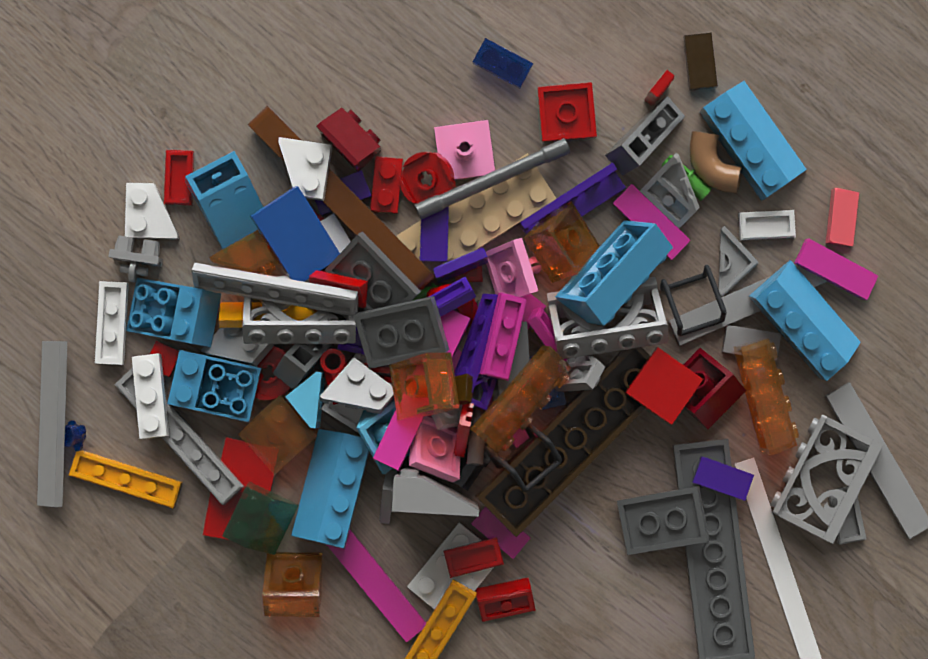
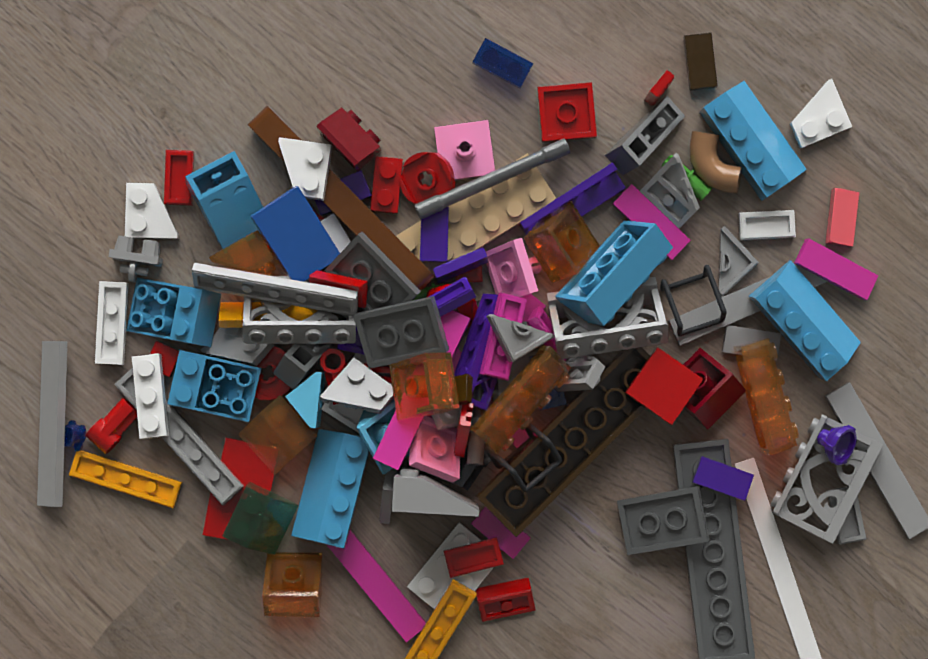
none -> red piece [85,398,137,455]
none -> light grey tile [486,314,554,362]
none -> white wing [790,79,852,149]
none -> dark purple piece [817,425,857,465]

